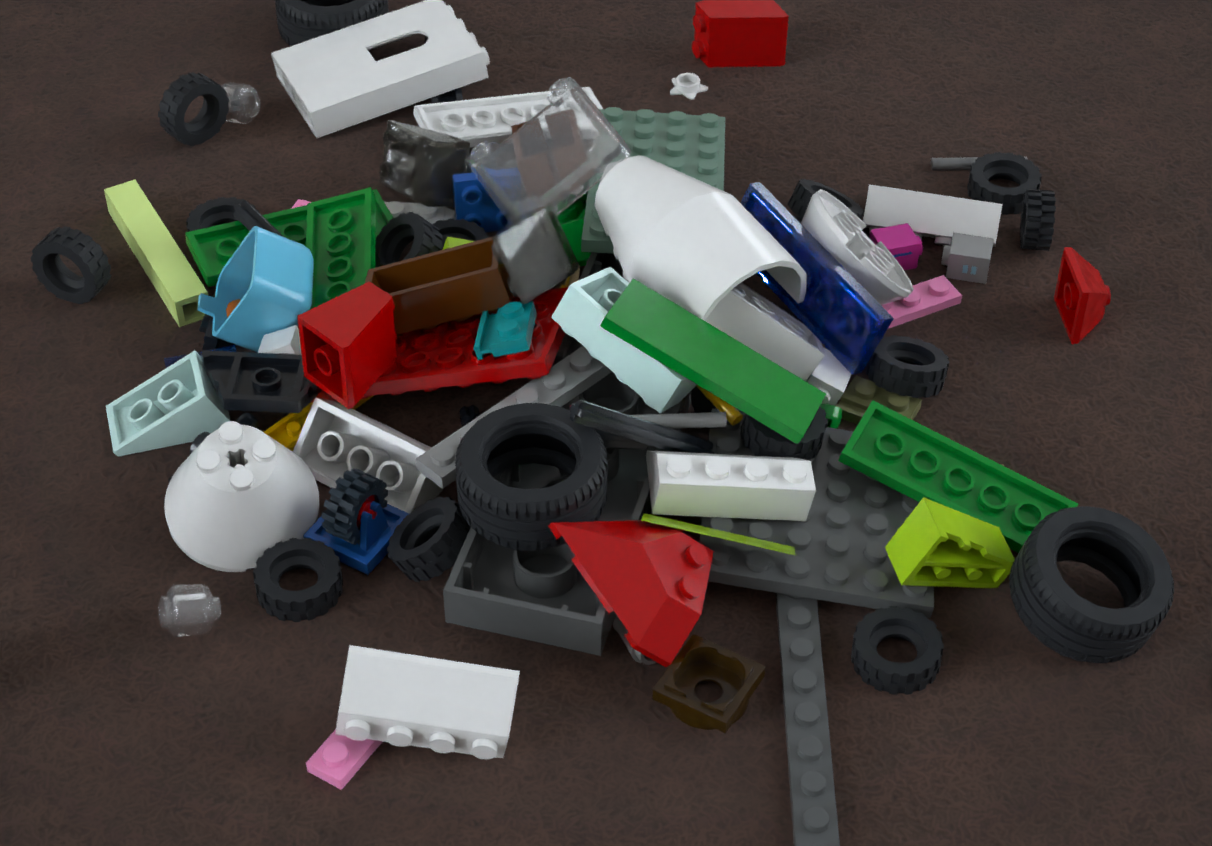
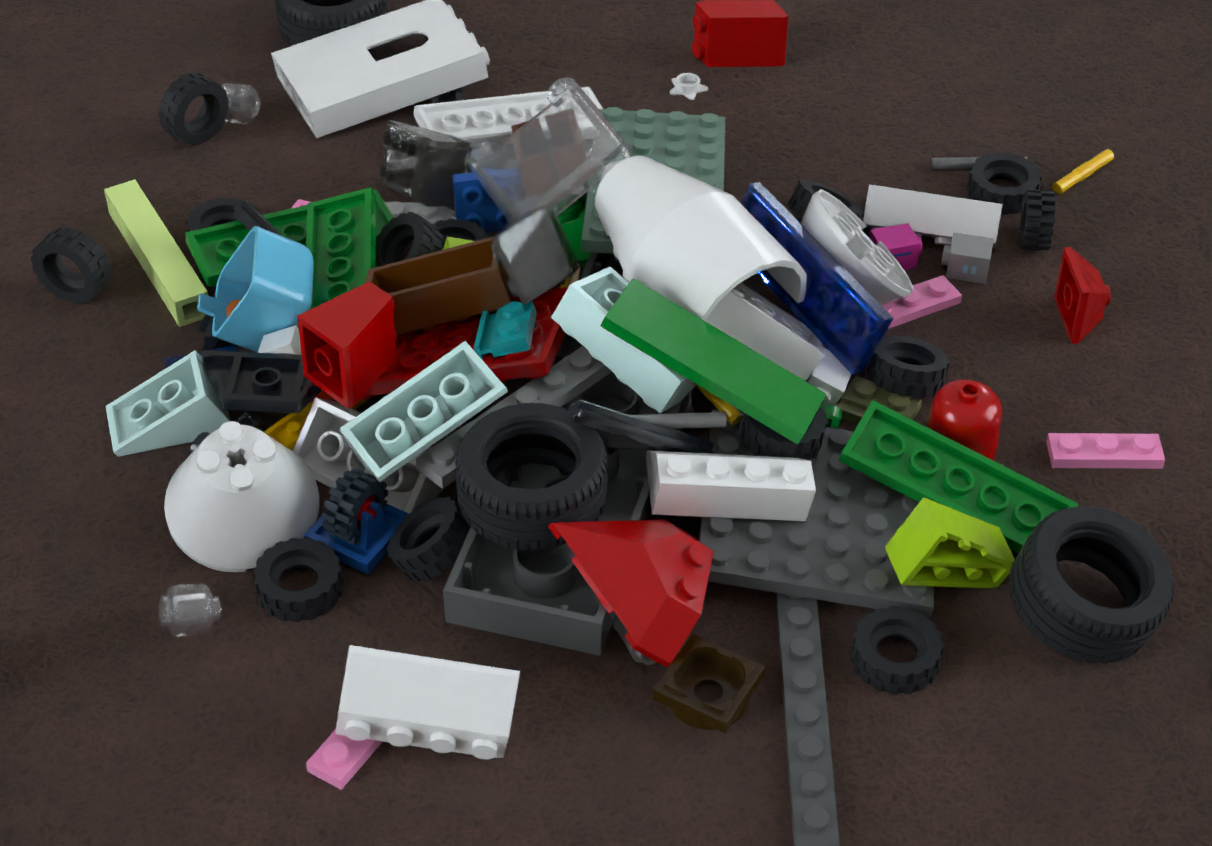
lime sticker [641,513,795,555] -> none
none -> light aqua slope [340,341,508,482]
none -> red cylinder [927,379,1002,461]
none -> bright pink plate [1046,433,1165,469]
none -> yellow piece [1052,149,1114,194]

